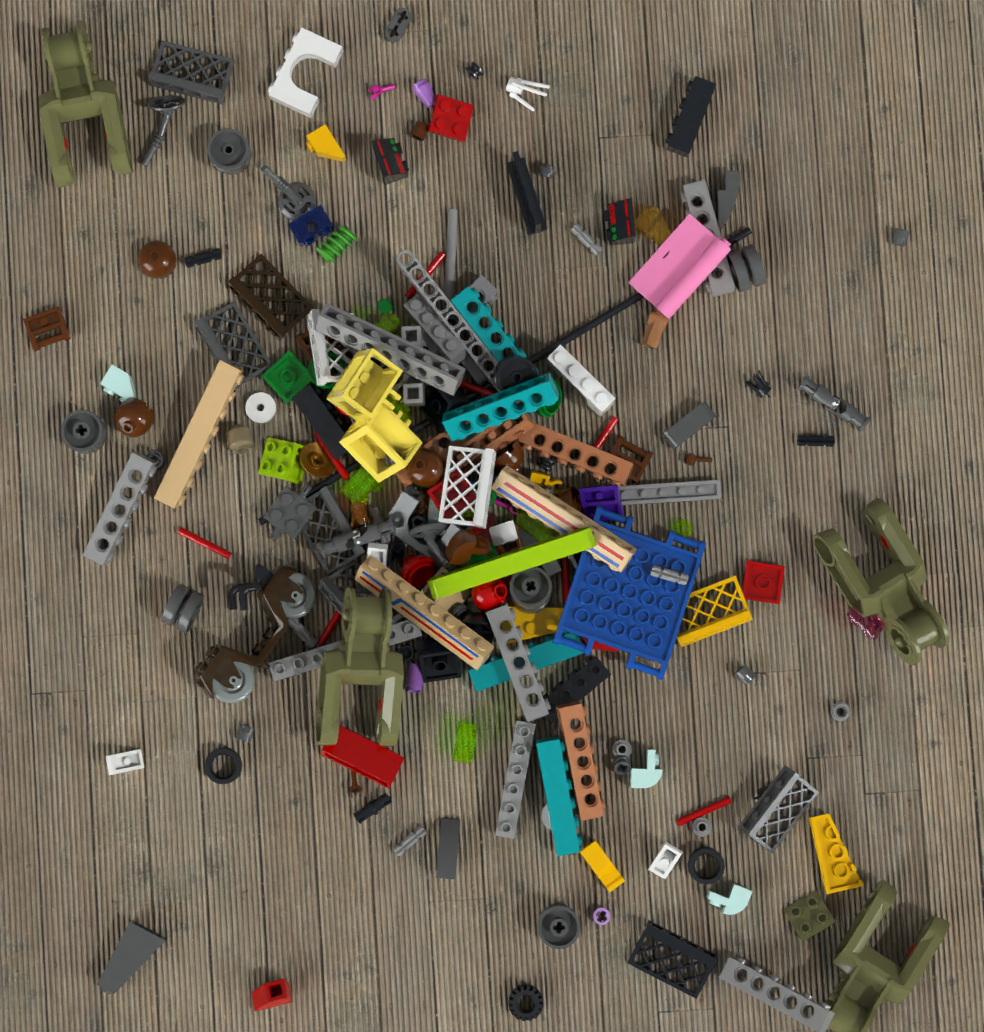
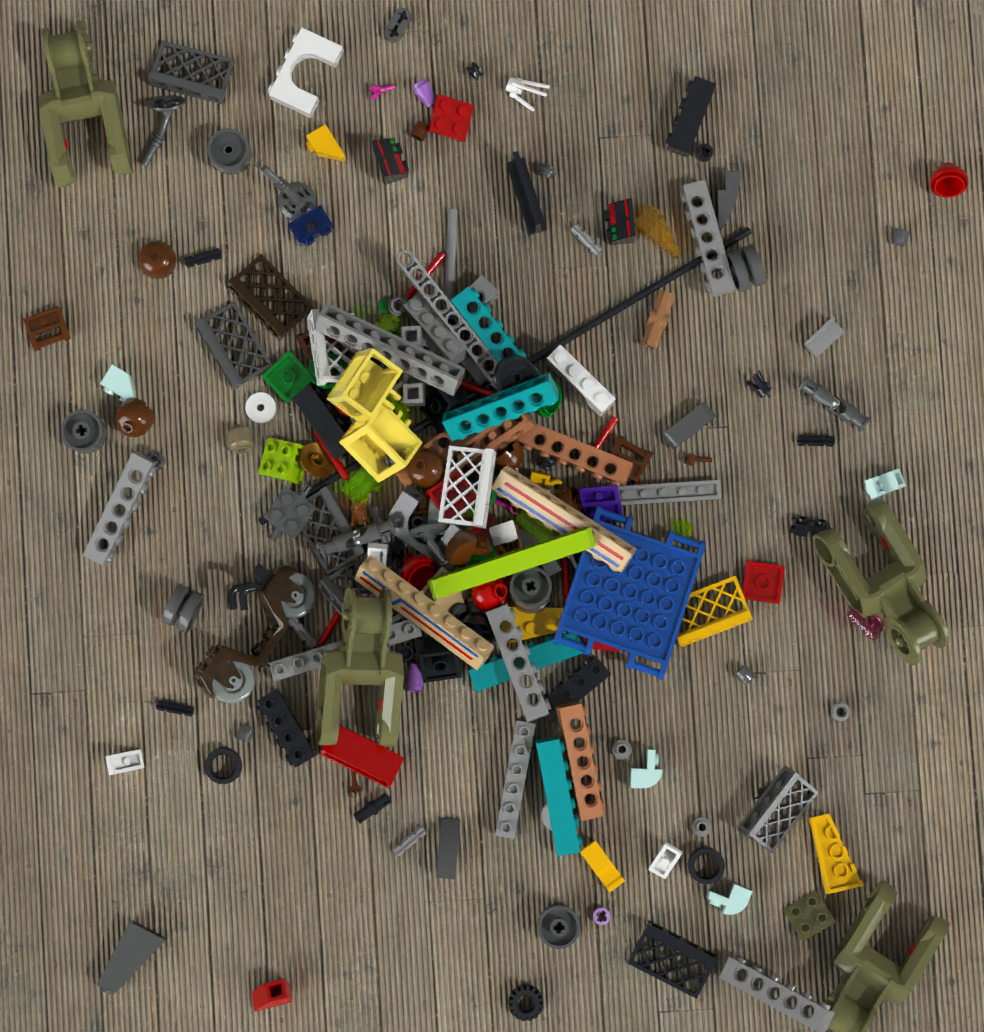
tan brick [154,360,244,508] -> none
red bar [178,527,232,560] -> none
bright green piece [315,224,358,264] -> none
clear neon green brick [453,722,478,763] -> none
dark grey bush [613,756,631,775] -> none
bright pink door [628,214,731,319] -> none
light grey axle [650,565,689,585] -> none
red bar [676,796,732,826] -> none
none -> black axle [156,700,194,717]
none -> black brick [256,689,317,768]
none -> light grey plate [388,297,406,316]
none -> black bush [695,143,713,162]
none -> black hinge [790,516,831,538]
none -> light grey panel [803,316,845,358]
none -> light aqua brick [865,469,906,499]
none -> red piece [930,162,969,198]

